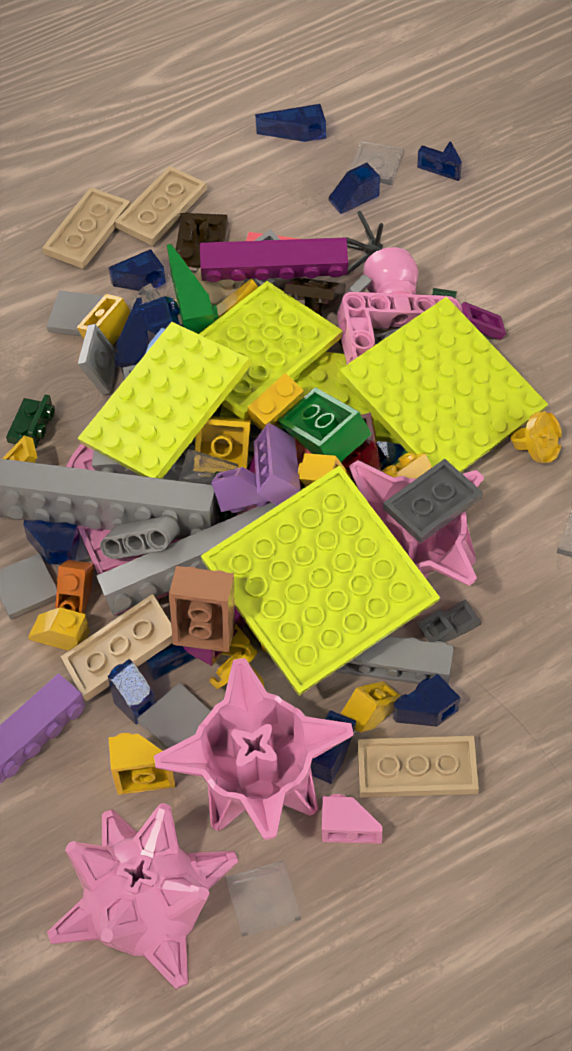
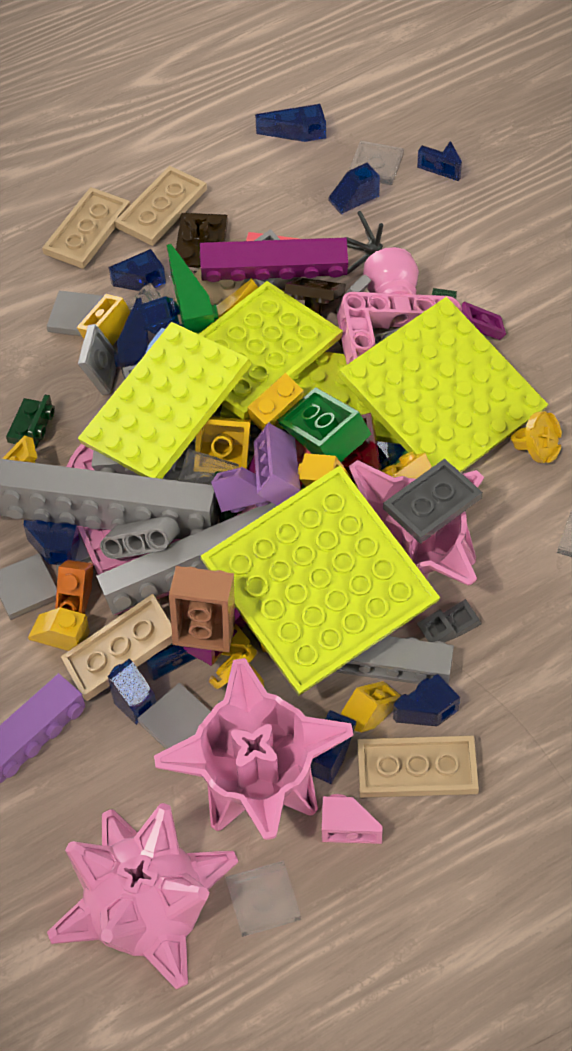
yellow slope [108,733,176,795] -> none

